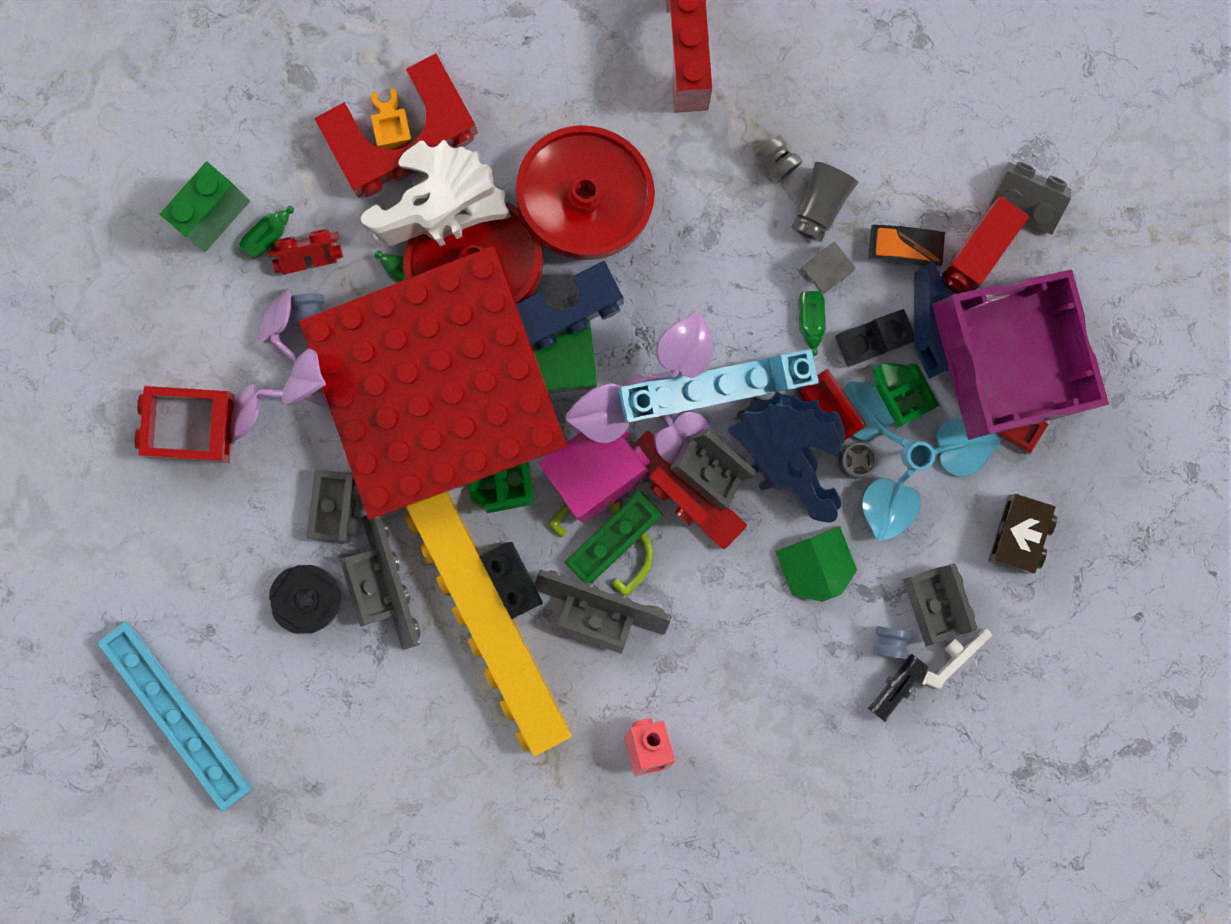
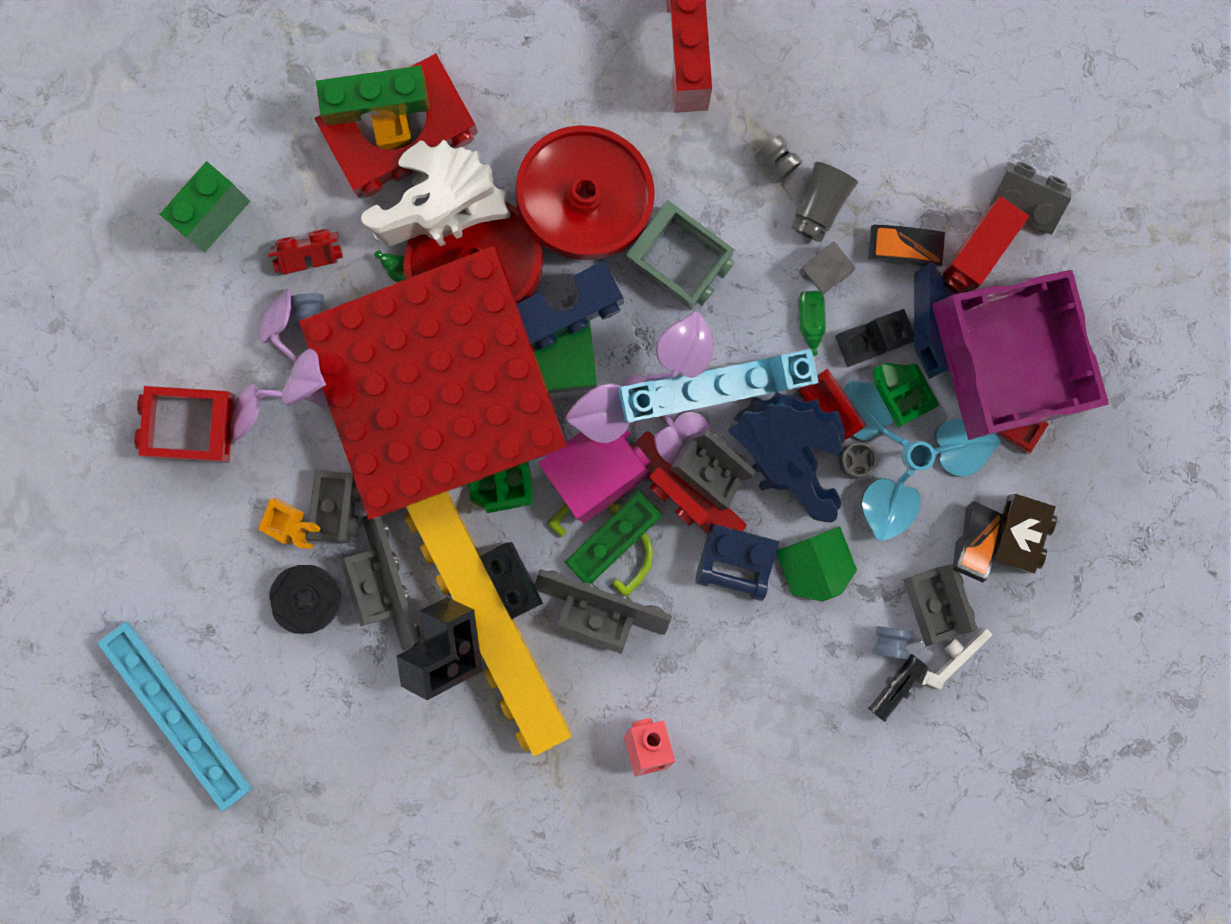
green piece [239,206,294,260] -> none
none -> light orange plate [258,498,320,549]
none -> green arch [316,65,430,126]
none -> black brick [396,597,482,700]
none -> sand green window [626,200,735,310]
none -> dark blue plate [695,522,779,601]
none -> slope [953,501,1003,583]

